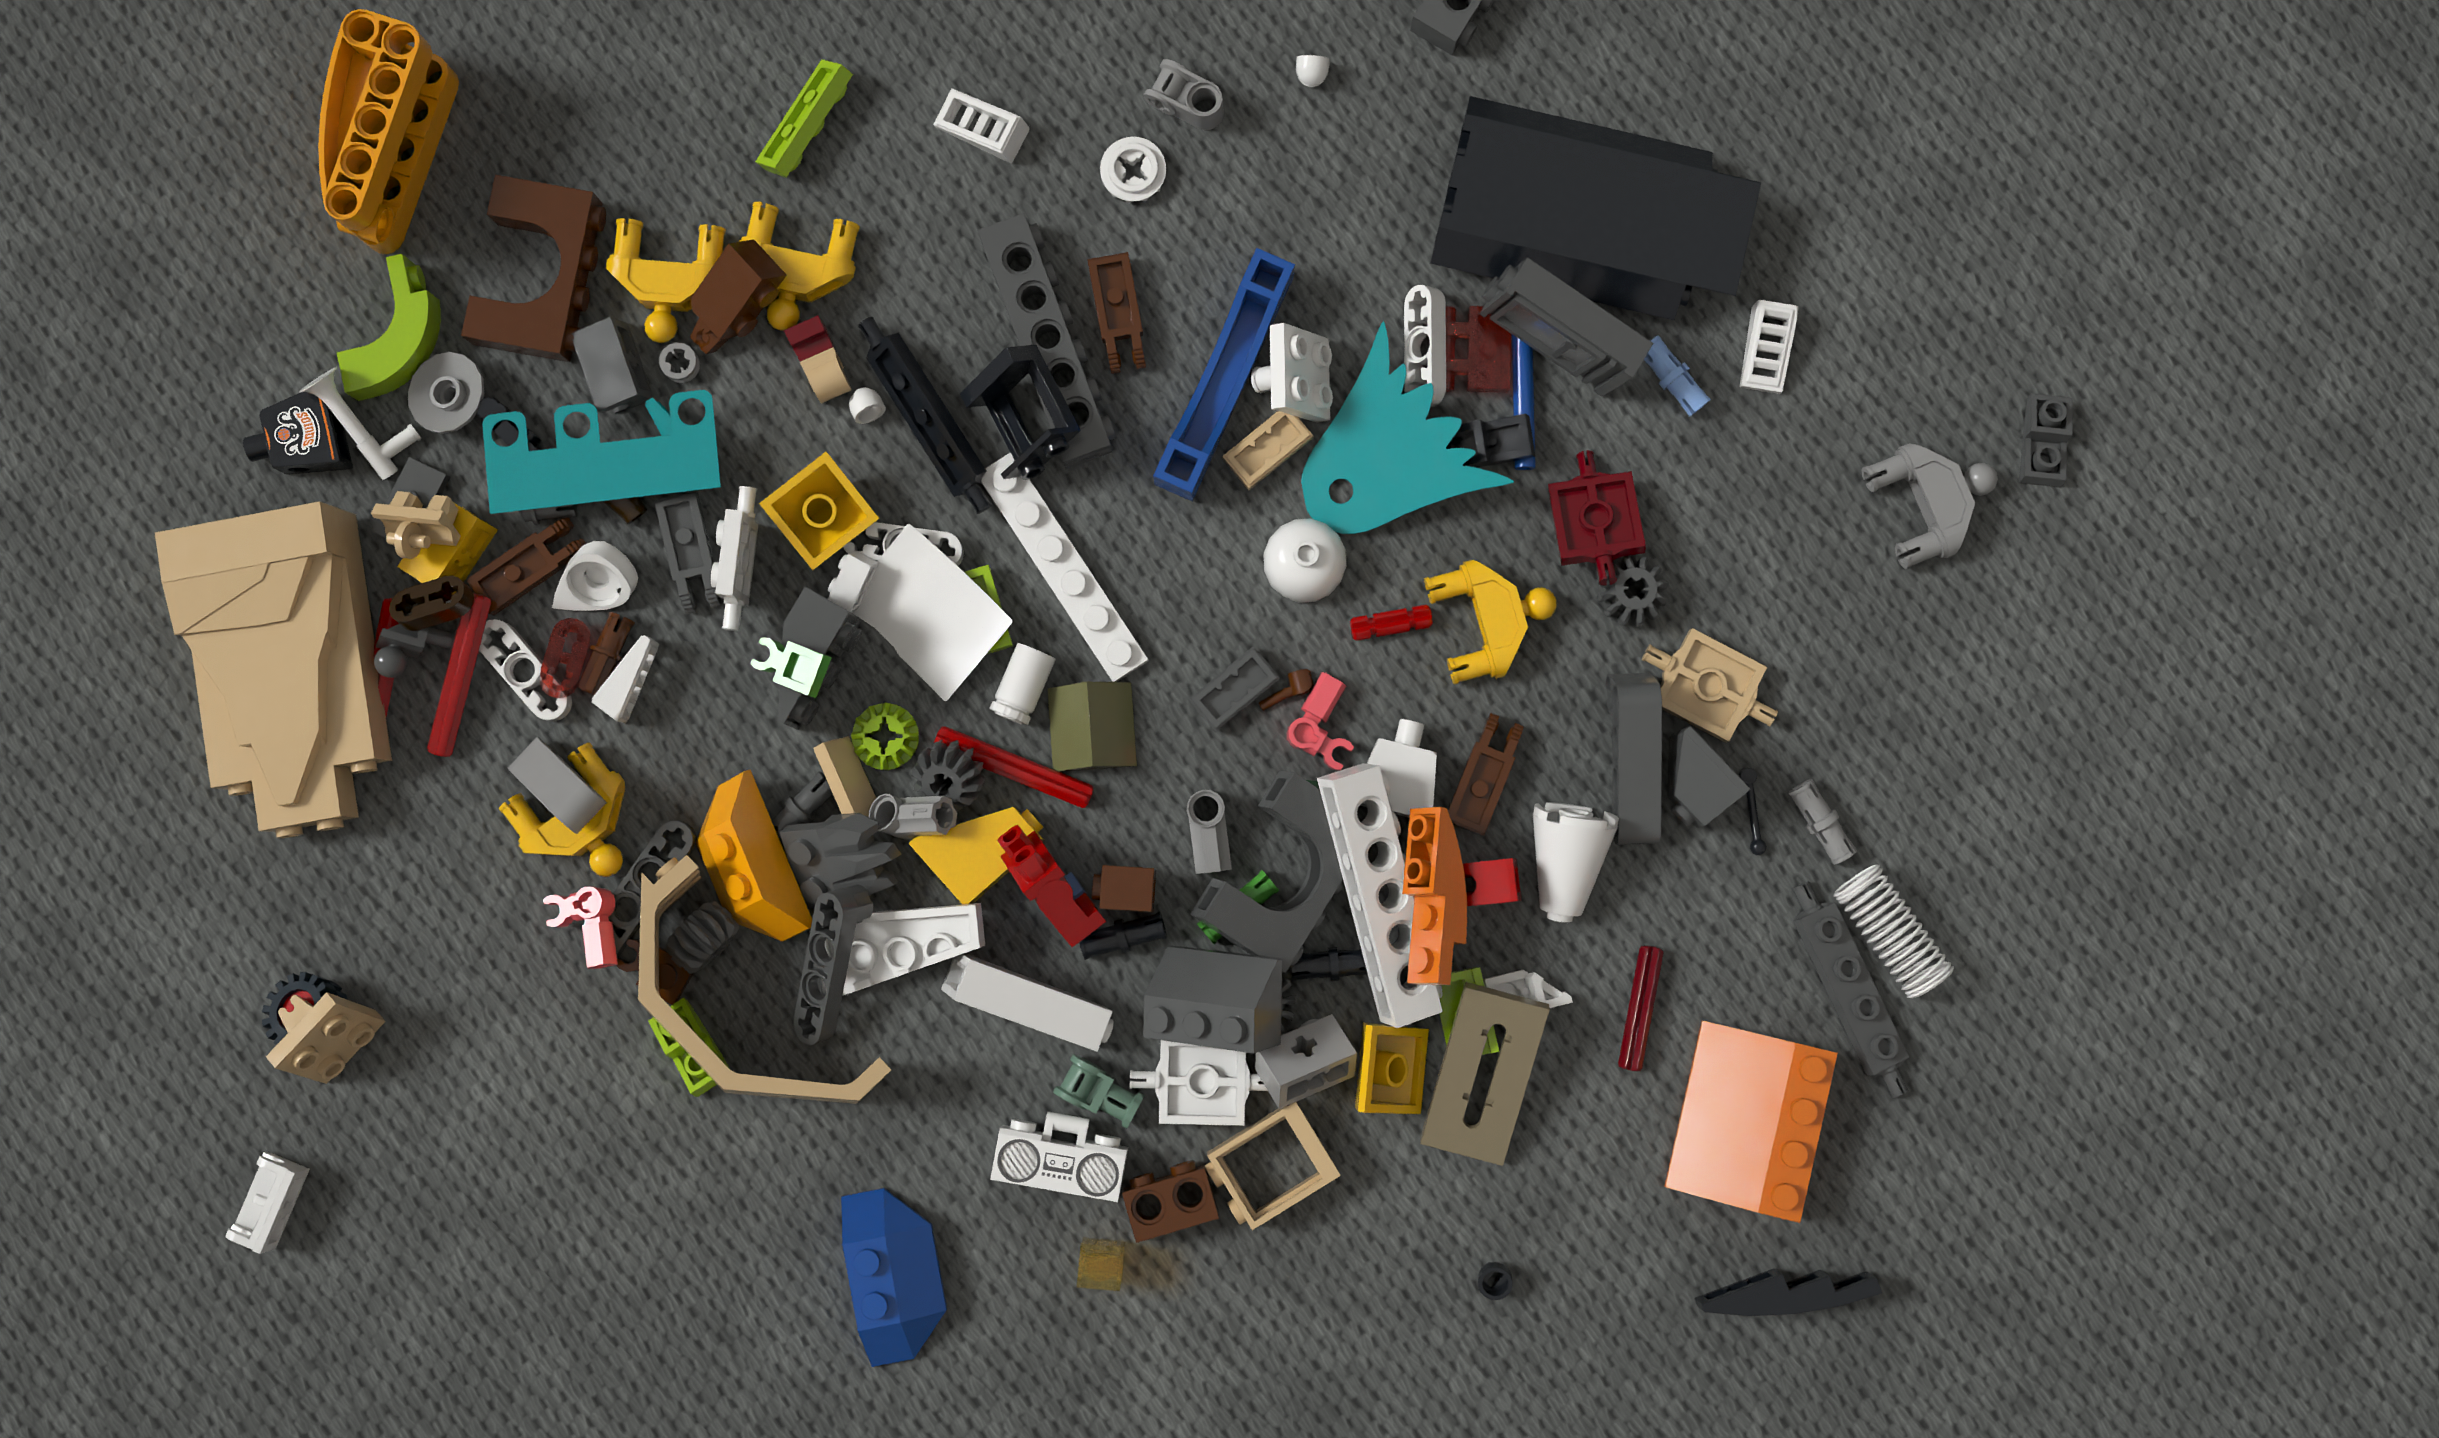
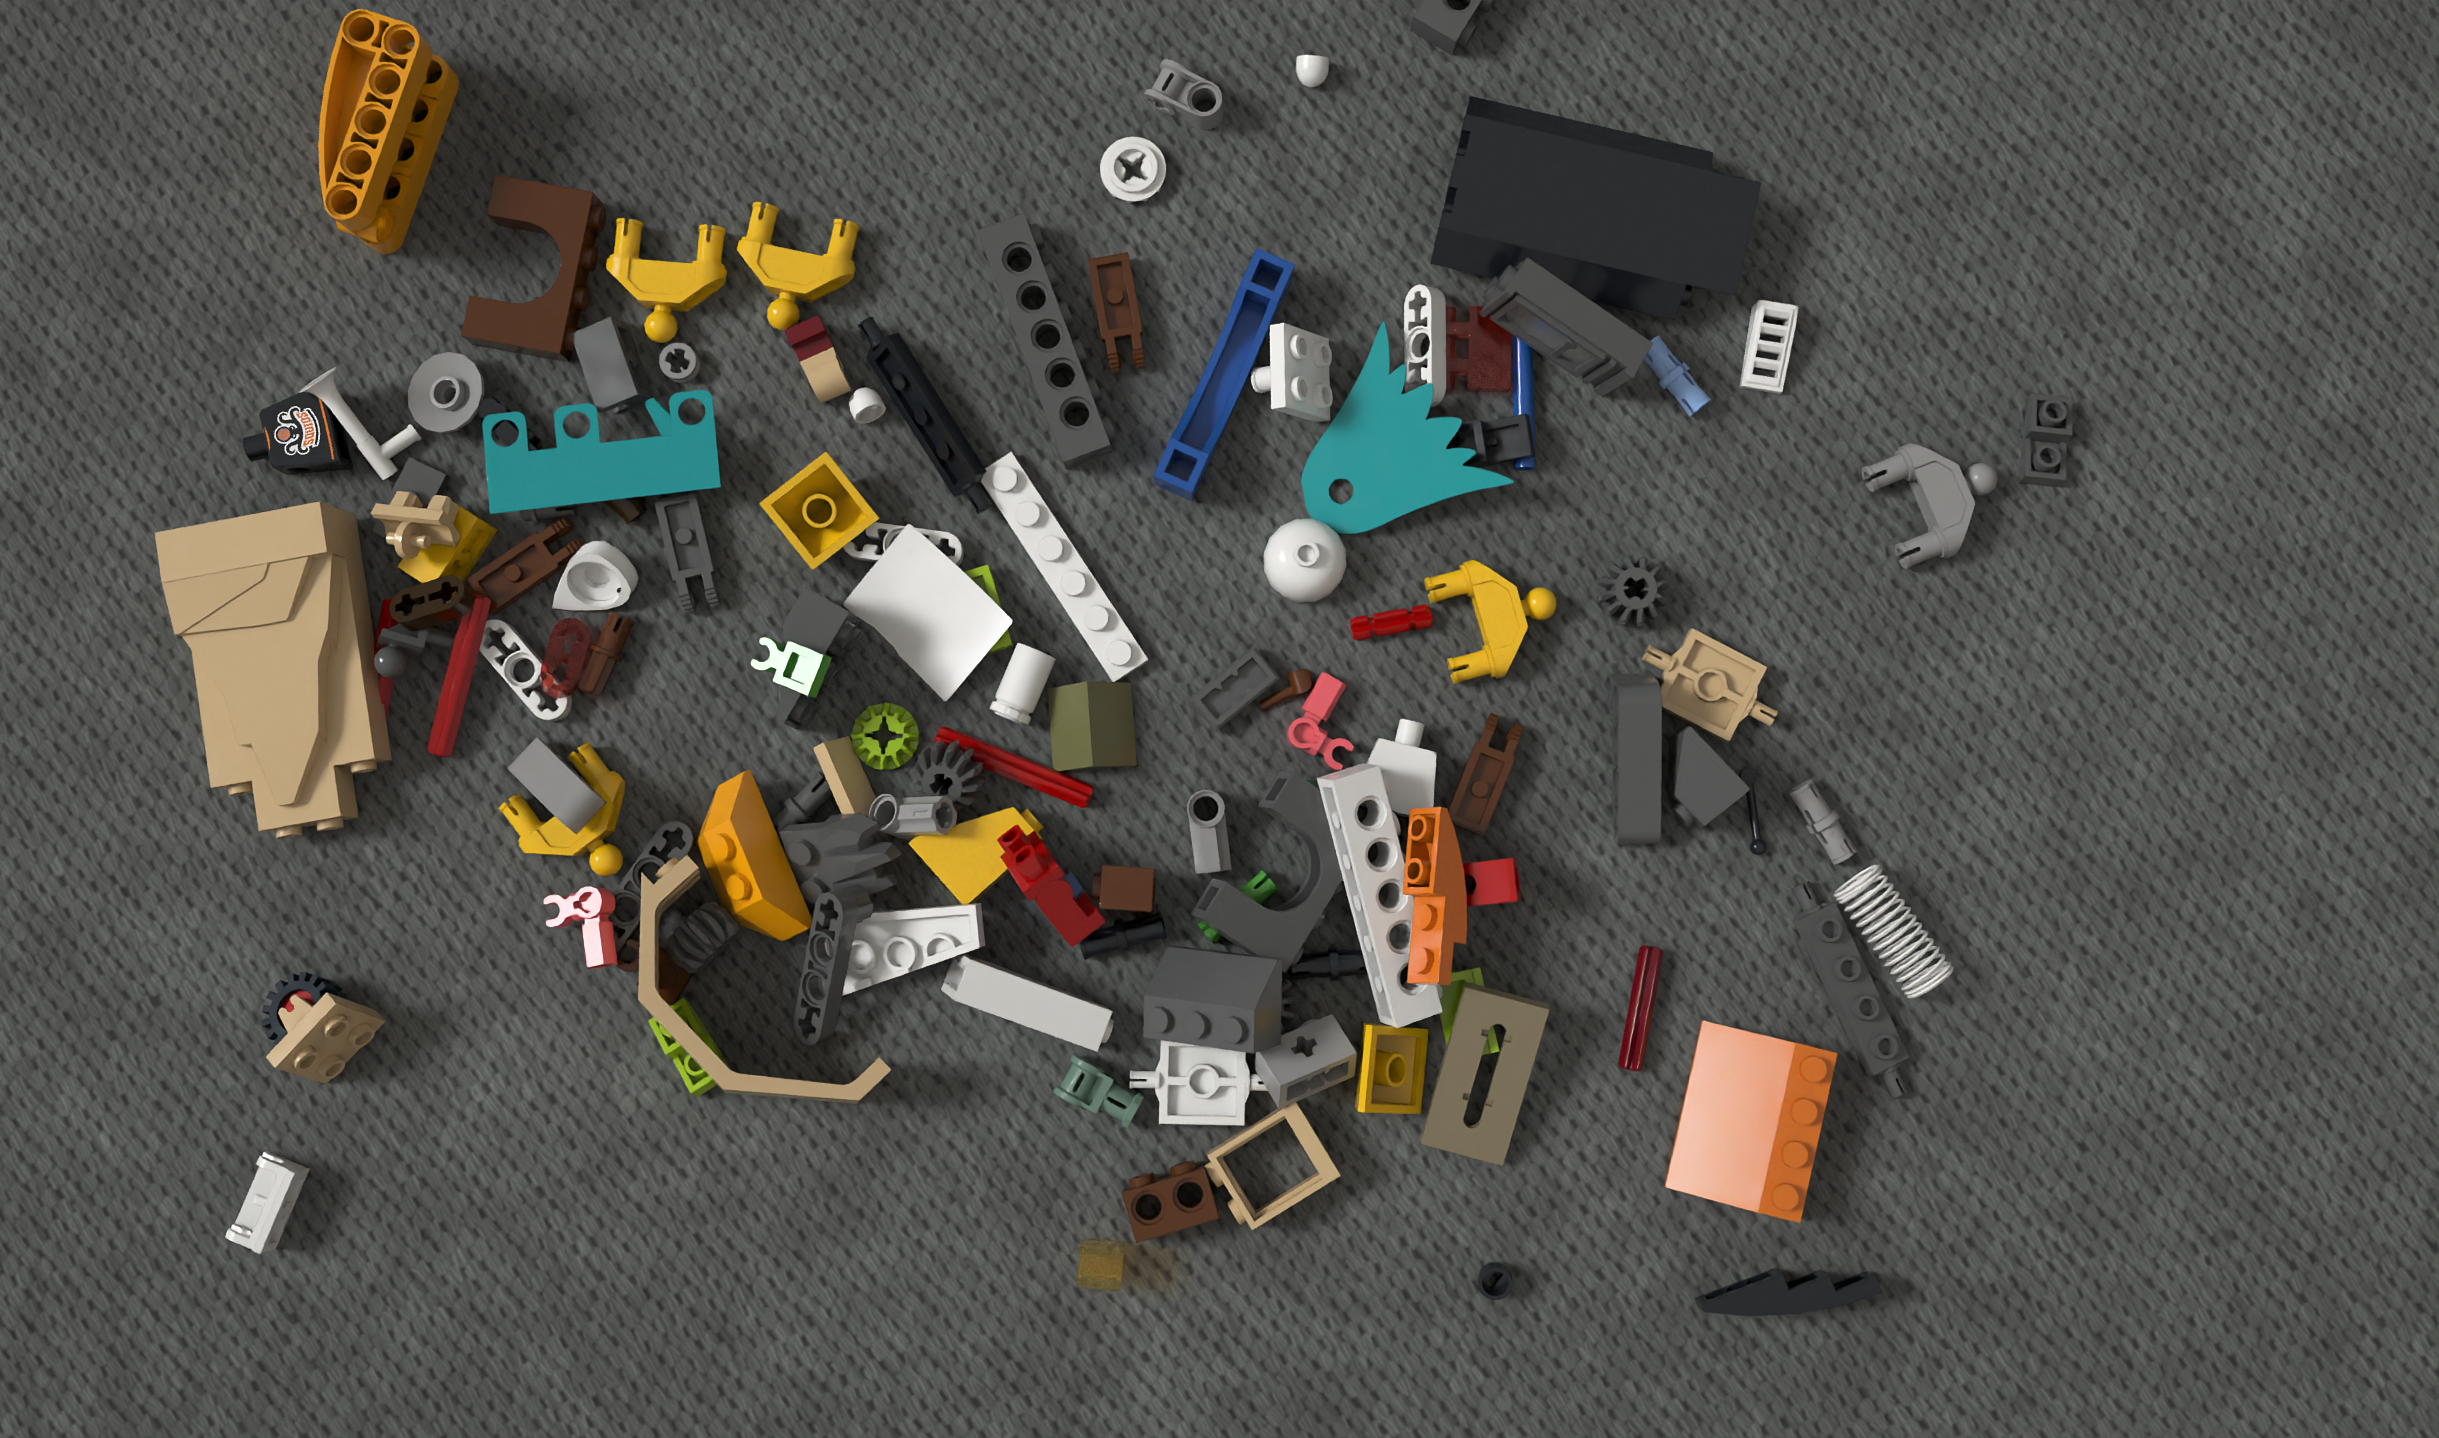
lime arch [337,254,441,401] -> none
white slope [591,635,659,724] -> none
reddish brown hinge [690,239,787,354] -> none
white plate [711,486,758,631] -> none
lime plate [755,59,853,178] -> none
white piece [828,551,879,612] -> none
blue wedge [841,1188,947,1367] -> none
white slope [933,88,1029,163] -> none
black panel [960,345,1081,480] -> none
white piece [990,1112,1128,1202] -> none
tan plate [1222,411,1313,490] -> none
white slope [1483,970,1573,1008] -> none
white cone [1533,802,1619,922] -> none
dark red plate [1548,450,1646,586] -> none

